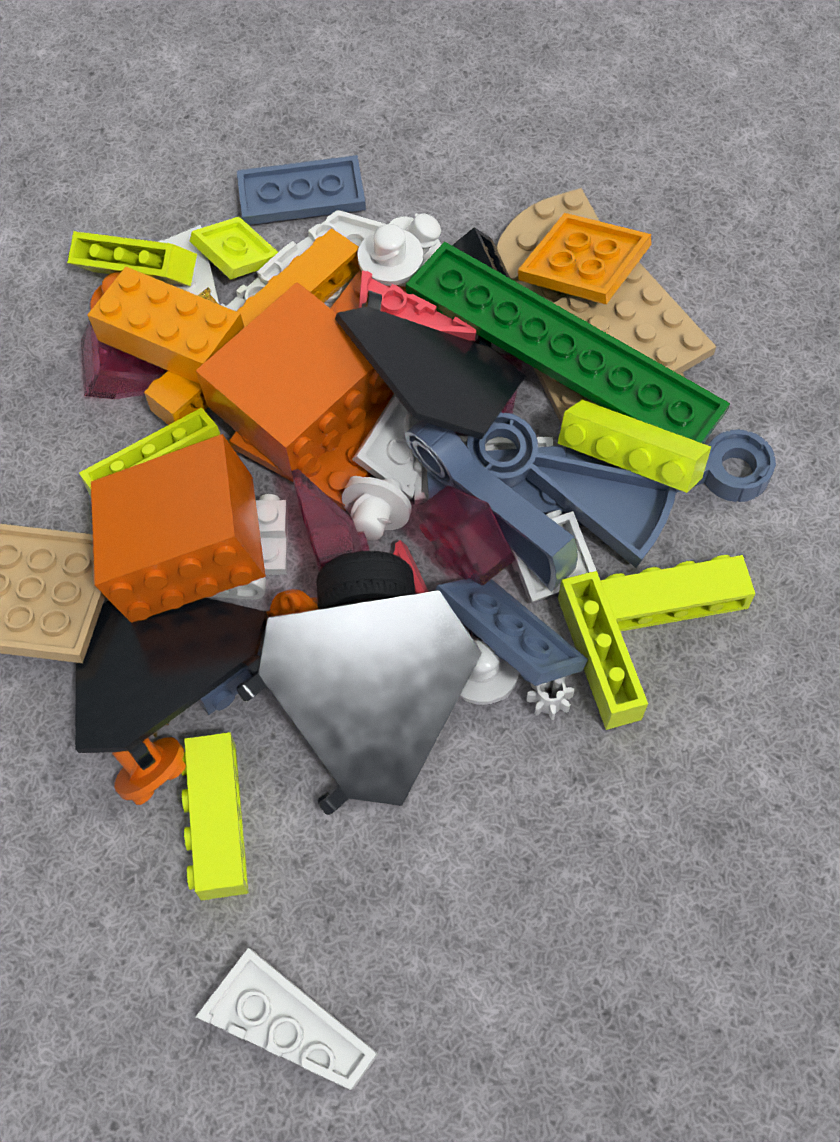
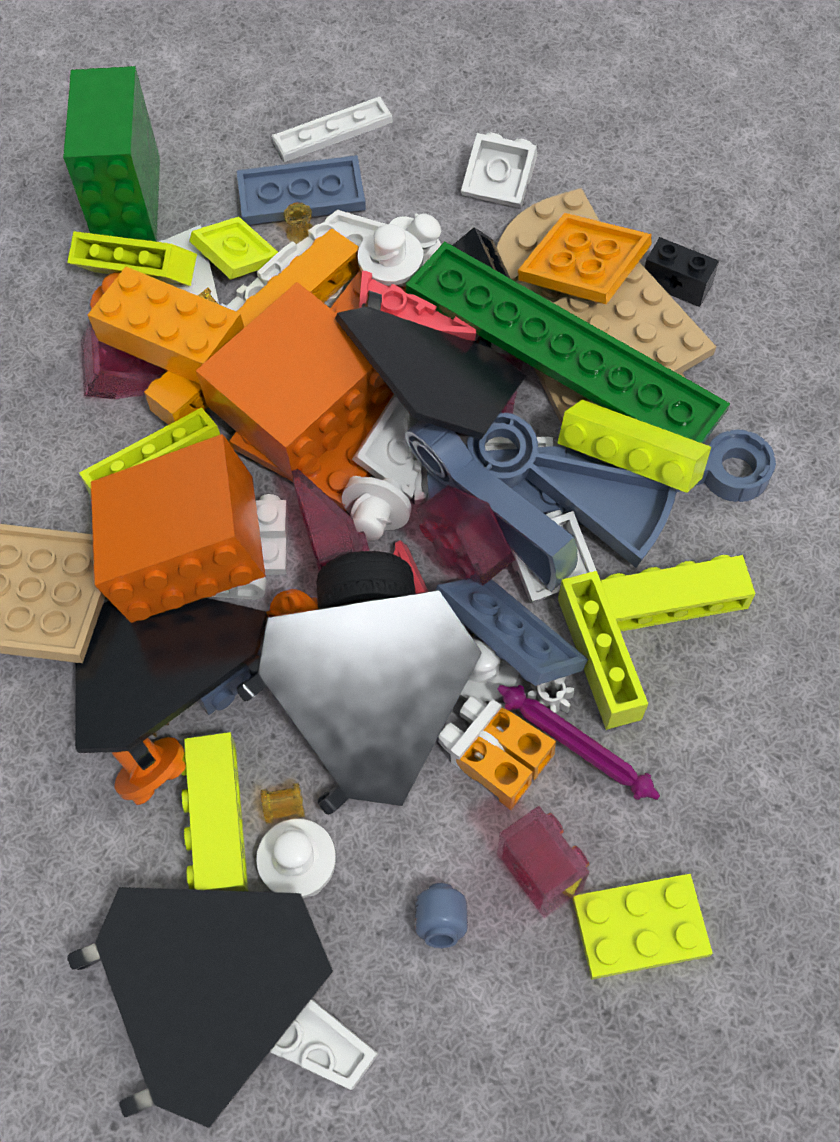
none -> green brick [63,66,160,242]
none -> black flag [67,887,334,1128]
none -> white plate [256,819,336,898]
none -> clear yellow bush [260,782,305,824]
none -> white tile [272,96,393,162]
none -> clear yellow bush [284,202,313,244]
none -> sand blue head [415,883,468,948]
none -> light orange hips [438,696,556,810]
none -> white plate [461,132,537,208]
none -> magenta wheel [497,684,660,800]
none -> clear pink brick [497,806,590,919]
none -> neon yellow plate [572,873,713,980]
none -> black brick [644,237,719,307]

